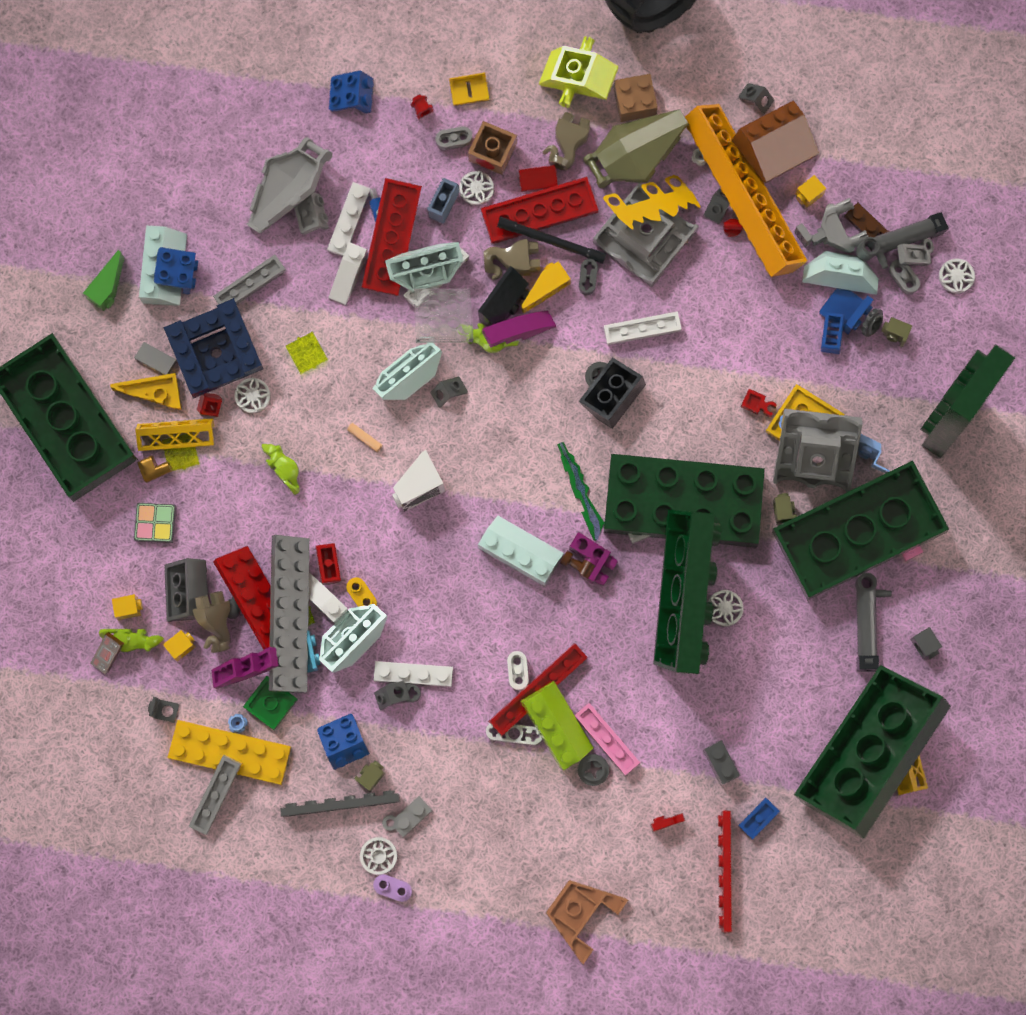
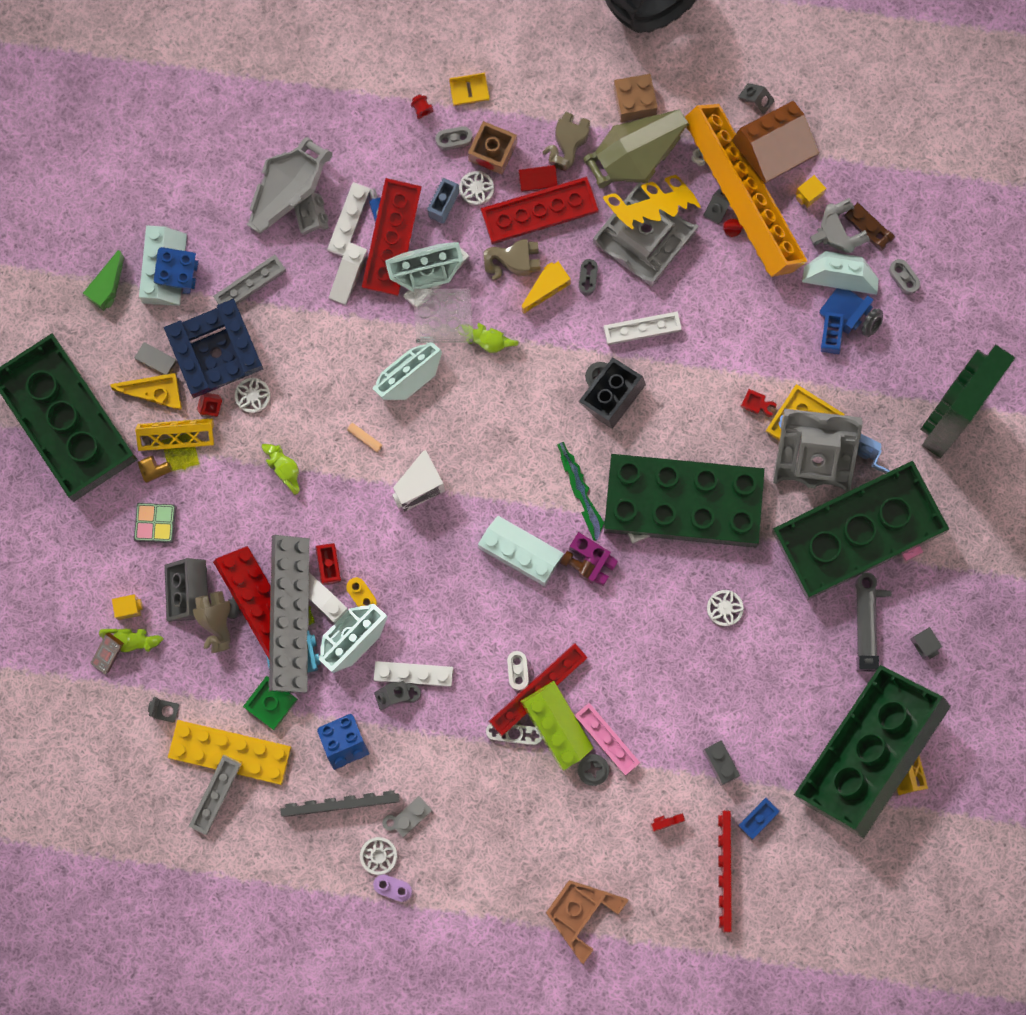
yellow brick [163,630,196,662] -> none
magenta slope [211,647,278,689] -> none
light blue plate [228,714,247,733] -> none
clear neon green piece [285,331,328,374] -> none
blue bracket [329,70,374,113] -> none
olive brick [354,760,385,792] -> none
dark grey bracket [431,377,468,407] -> none
black slope [478,266,530,327] -> none
magenta slope [482,310,556,348] -> none
black piece [497,216,606,264] -> none
neon yellow slope [539,36,619,108] -> none
dark green plate [653,509,721,674] -> none
olive brick [773,493,797,523] -> none
light grey tile [794,223,812,247] -> none
dark grey piece [856,212,949,269] -> none
olive brick [881,317,912,347] -> none
light grey hinge [897,239,934,266] -> none
white wheel [939,259,975,294] -> none

